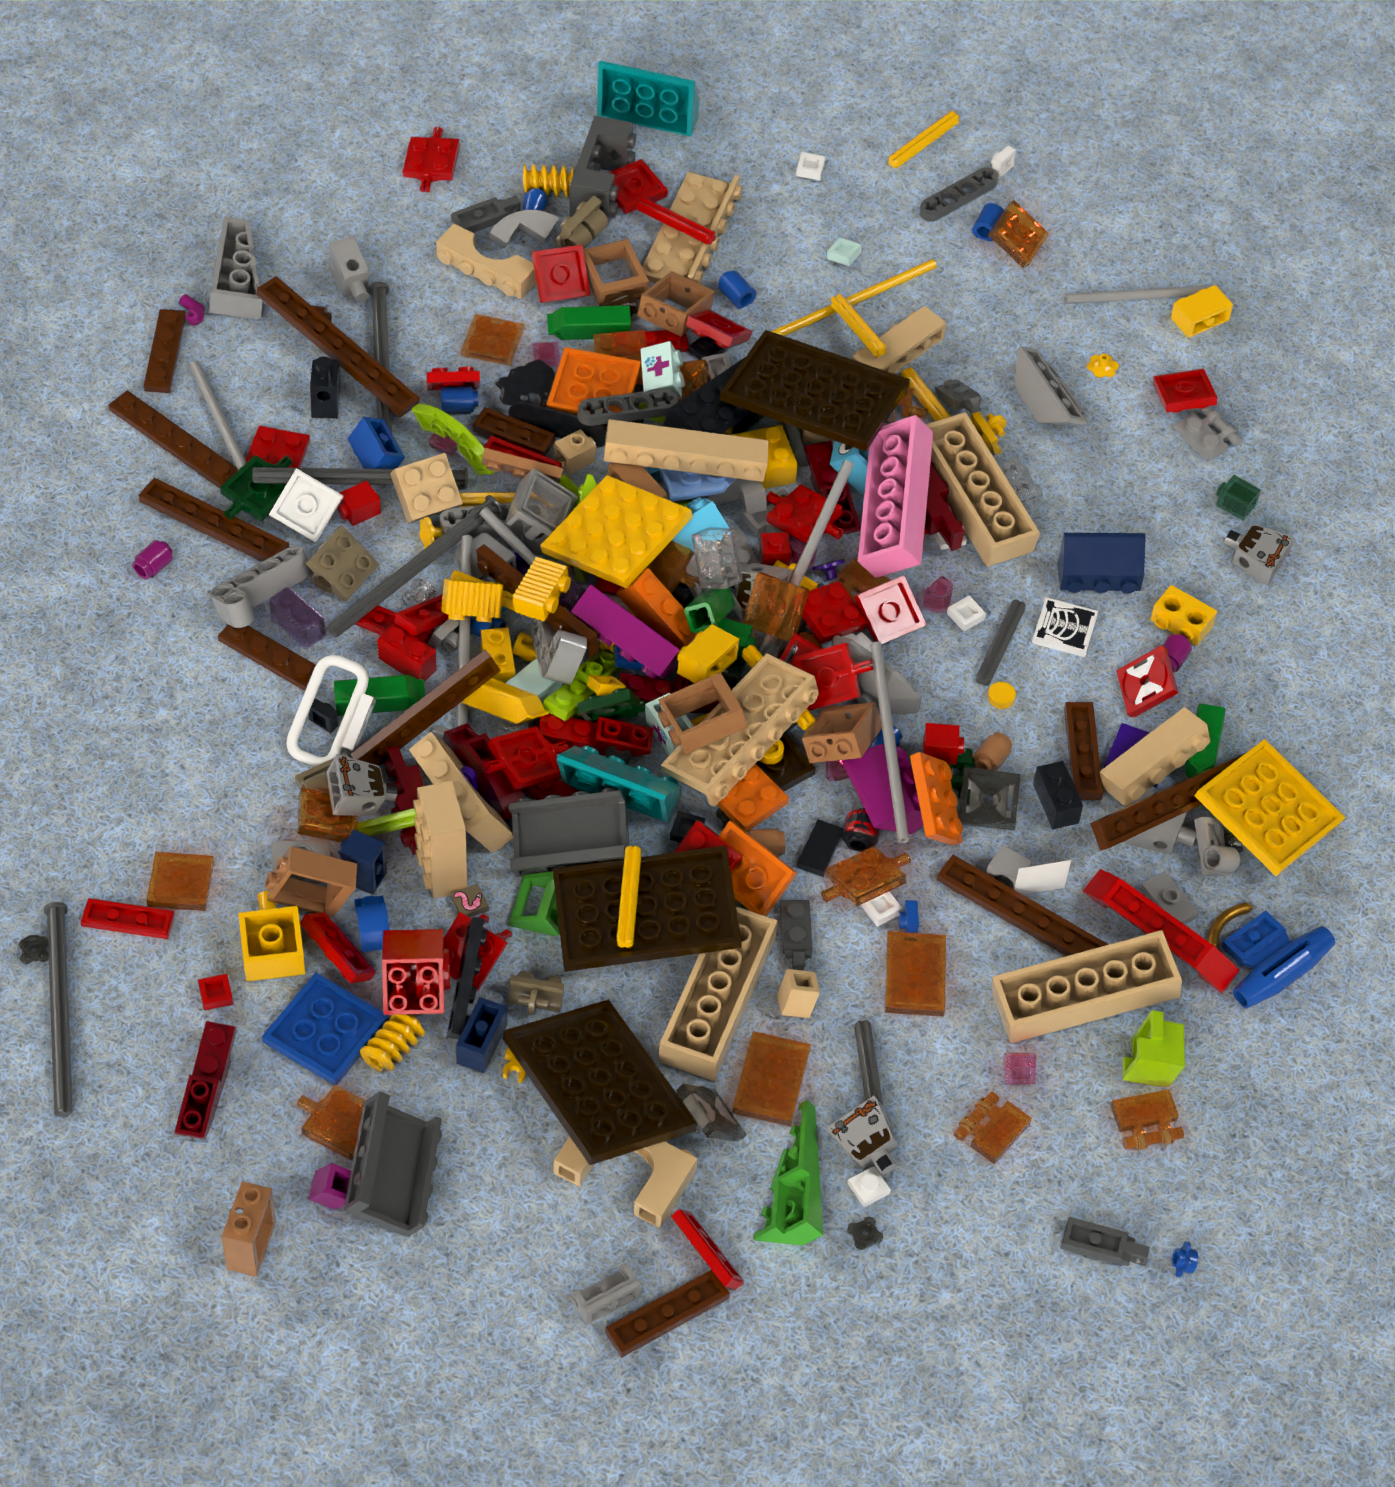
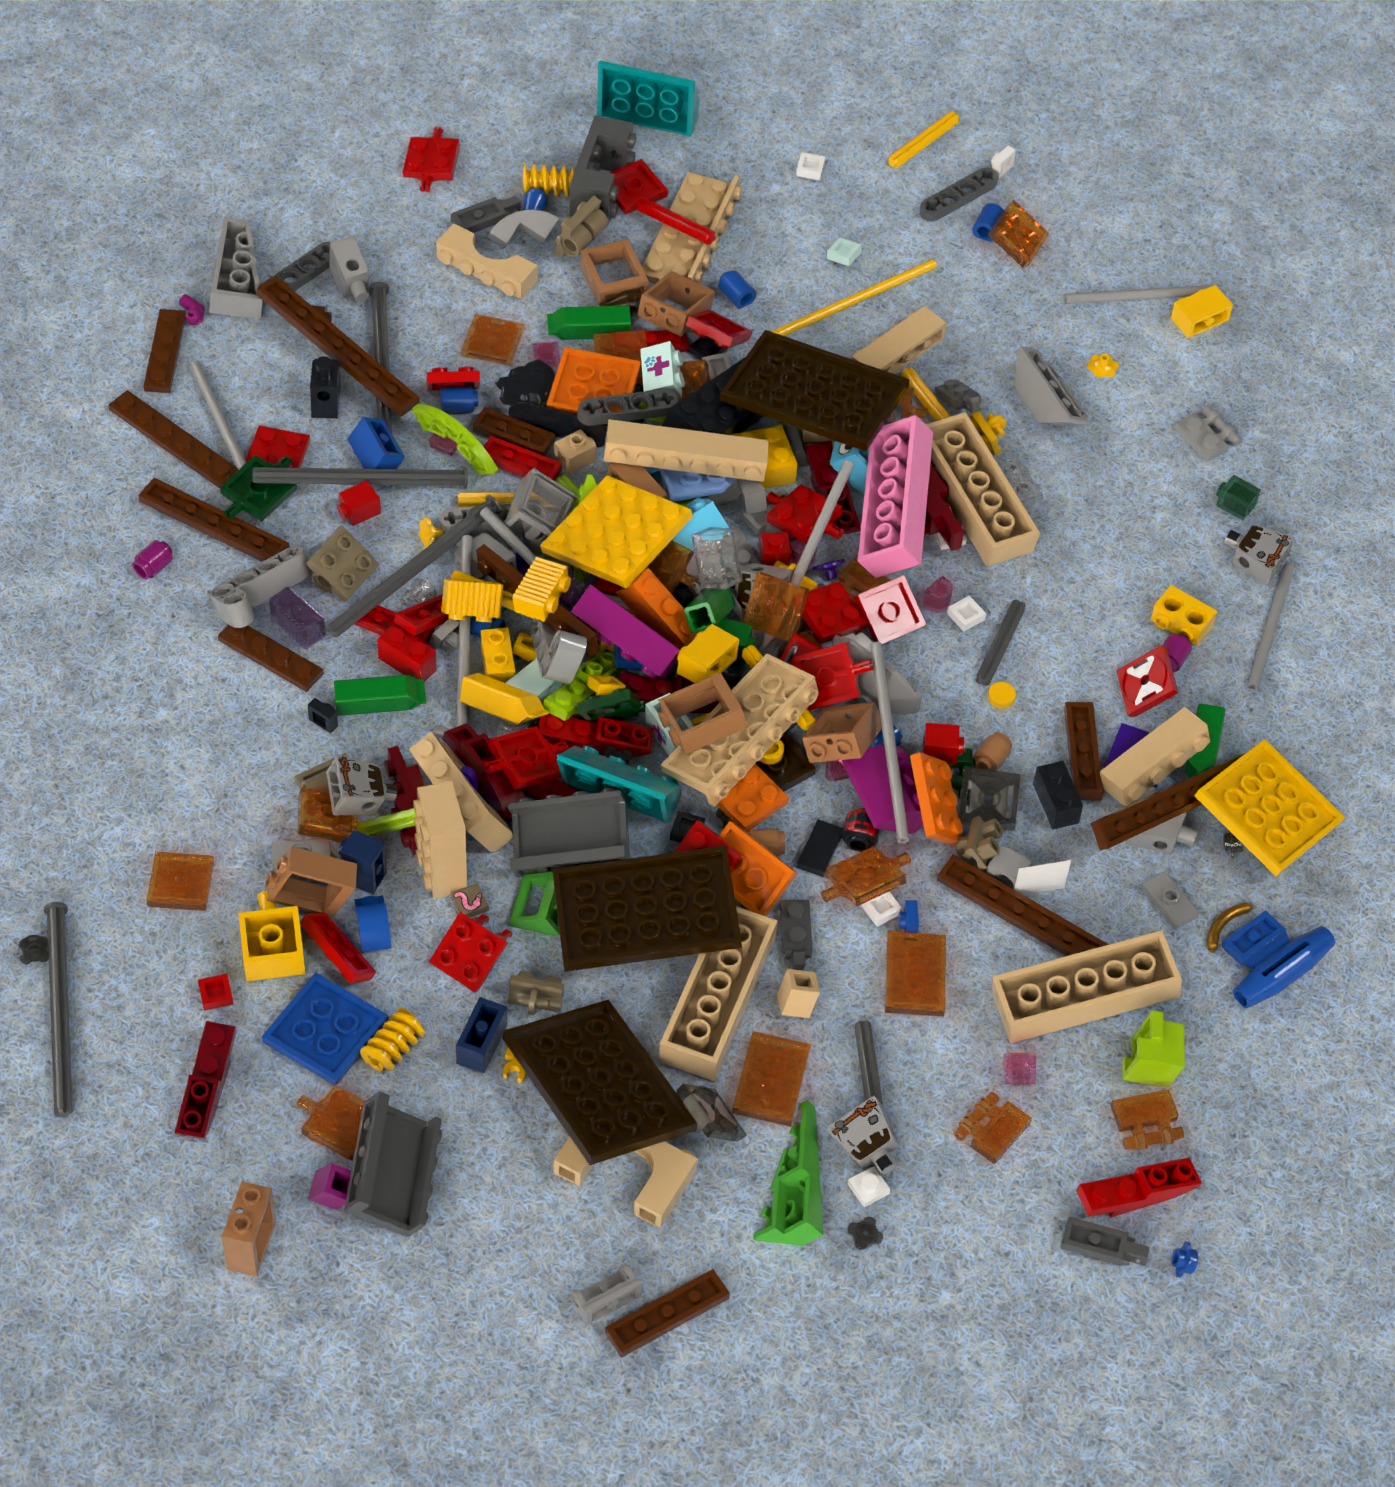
red tile [81,898,175,939] -> none
white tile [269,468,344,542] -> none
white bar [286,655,376,767] -> none
reddish brown plate [350,650,501,766] -> none
red brick [382,929,450,1015] -> none
tan brick [390,453,463,524] -> none
black plate [446,917,487,1039] -> none
medium nougat plate [481,448,563,484] -> none
red plate [531,245,591,303] -> none
yellow axle [617,845,641,948] -> none
red tile [671,1209,744,1290] -> none
yellow axle [831,294,887,357] -> none
tile [1032,597,1099,657] -> none
dark blue slope [1057,532,1146,593] -> none
red slope [1083,869,1240,993] -> none
red plate [1153,369,1217,413] -> none
light grey plate [1194,817,1240,877] -> none
none -> dark grey beam [260,242,331,304]
none -> dark tan hips [956,816,1004,871]
none -> red slope [1076,1157,1202,1218]
none -> light grey piece [1247,563,1294,691]

